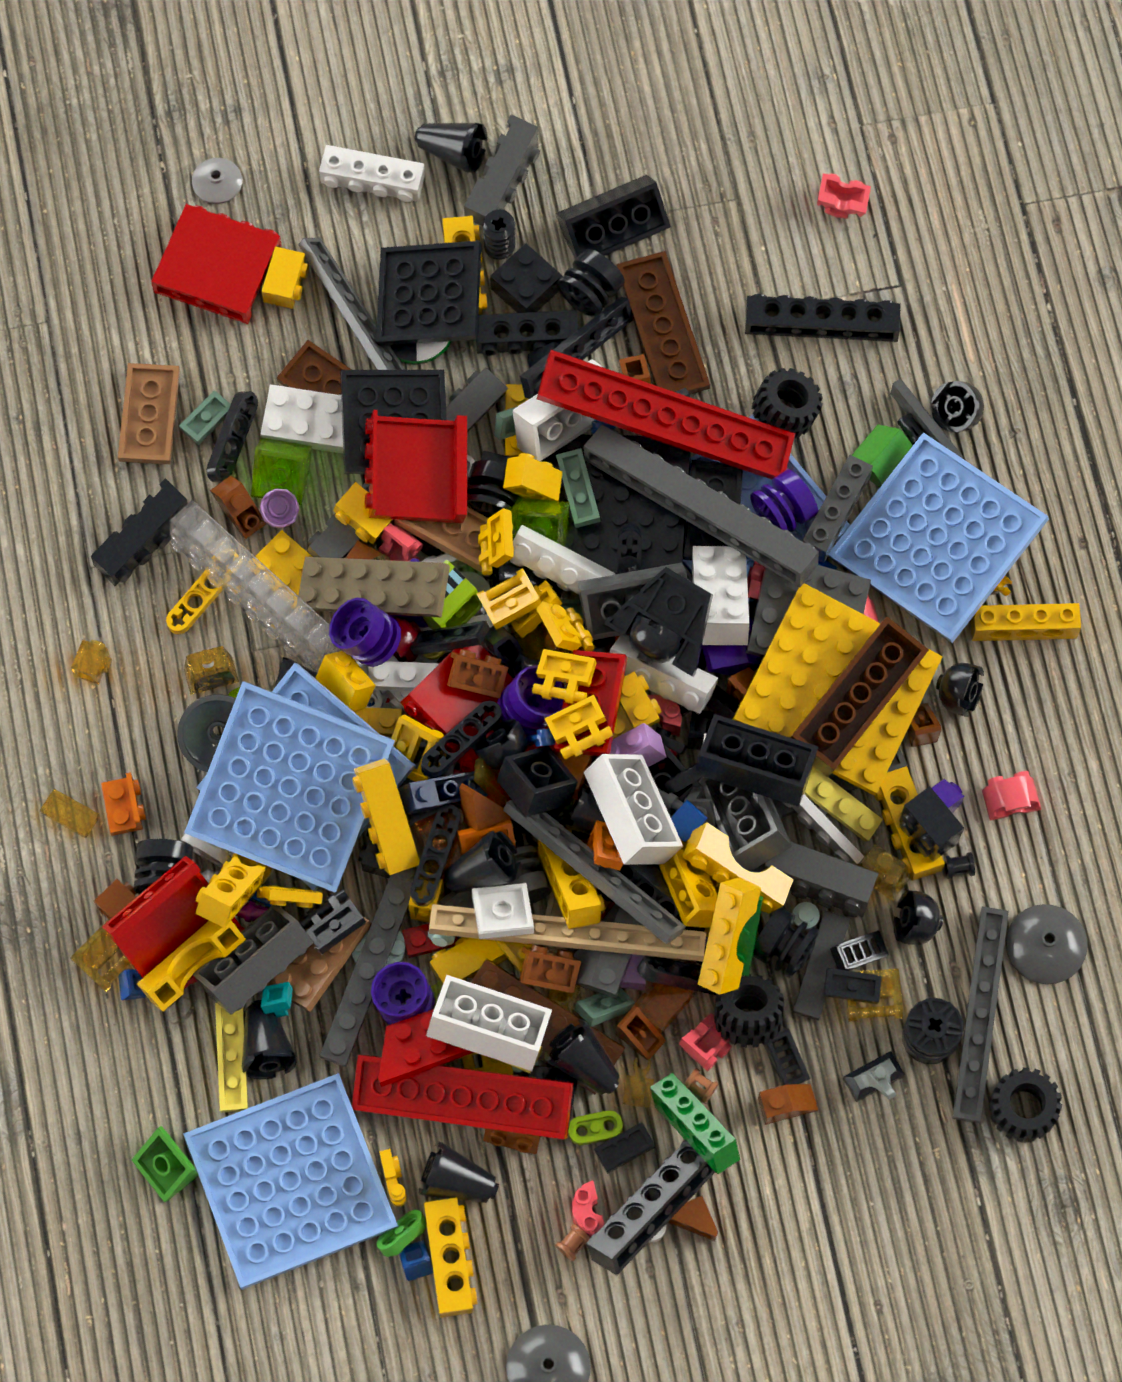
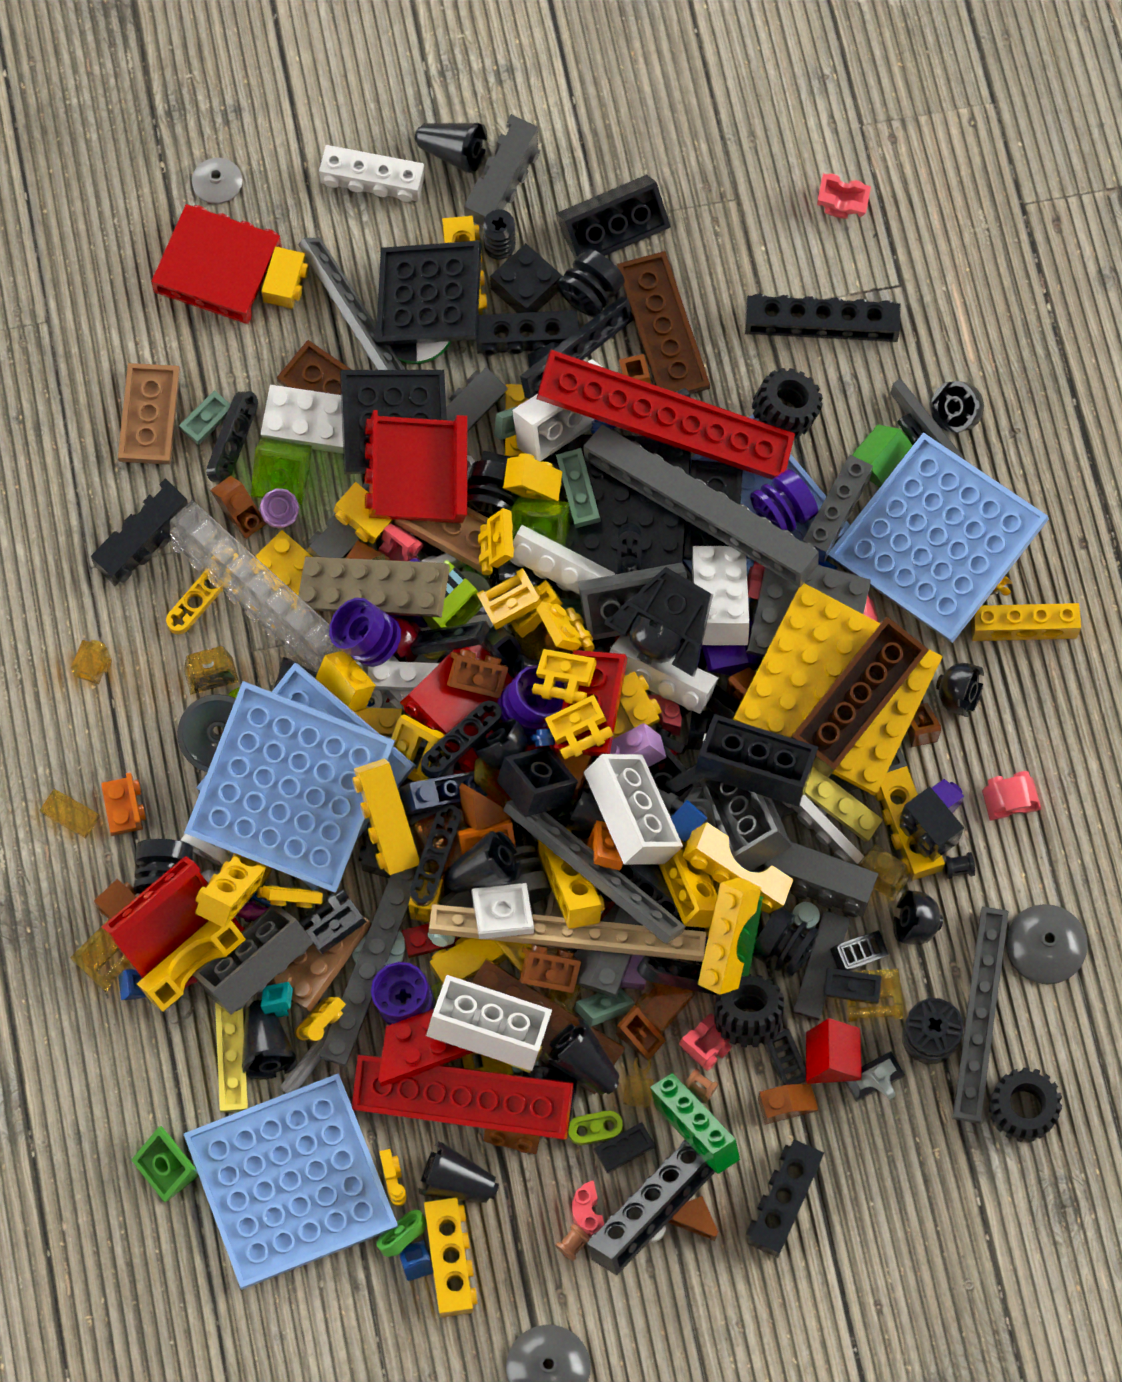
none -> light grey axle [281,1025,331,1093]
none -> yellow plate [294,997,346,1041]
none -> black brick [745,1139,824,1258]
none -> red slope [806,1018,862,1084]

